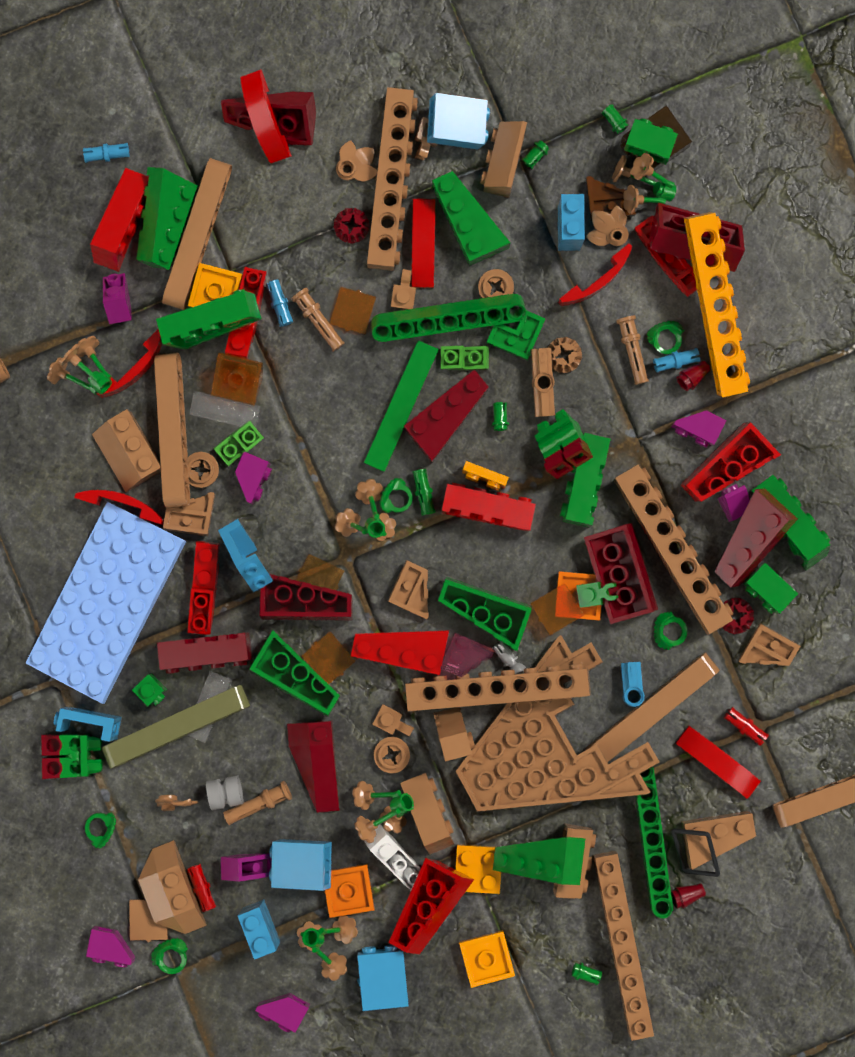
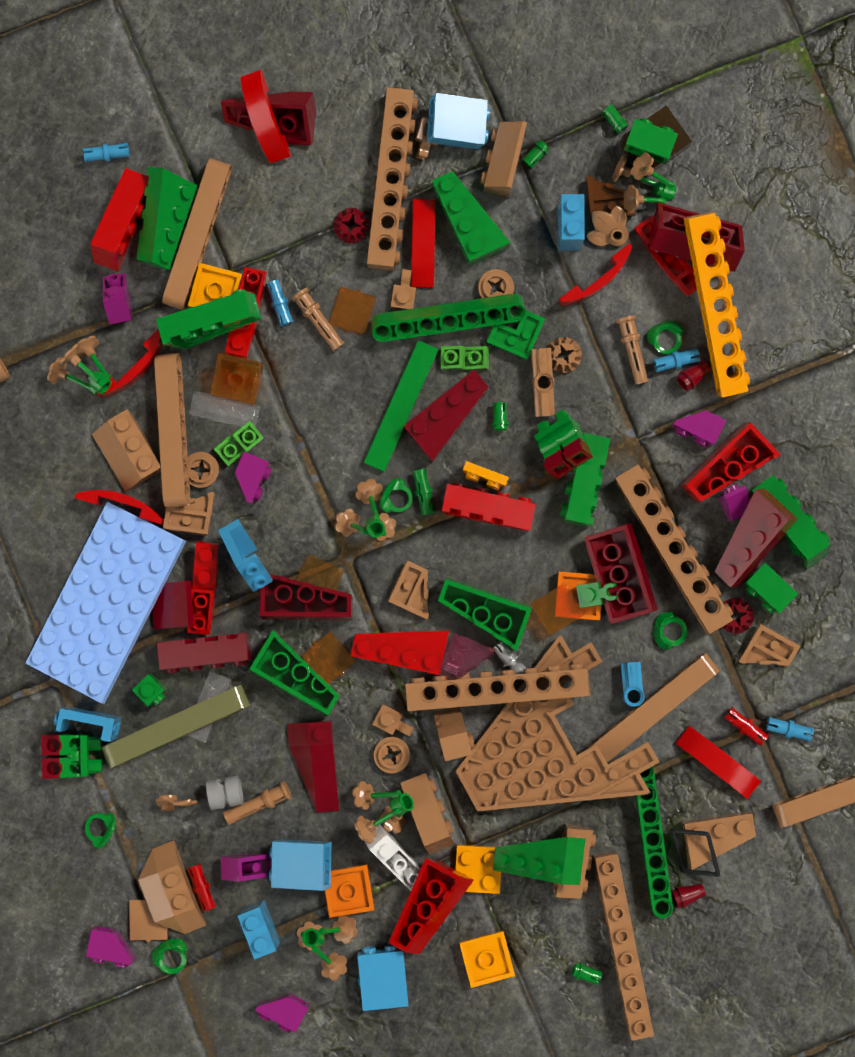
medium nougat plate [336,141,377,182] -> none
none -> dark red tile [153,581,194,629]
none -> dark azure pin [765,716,814,742]

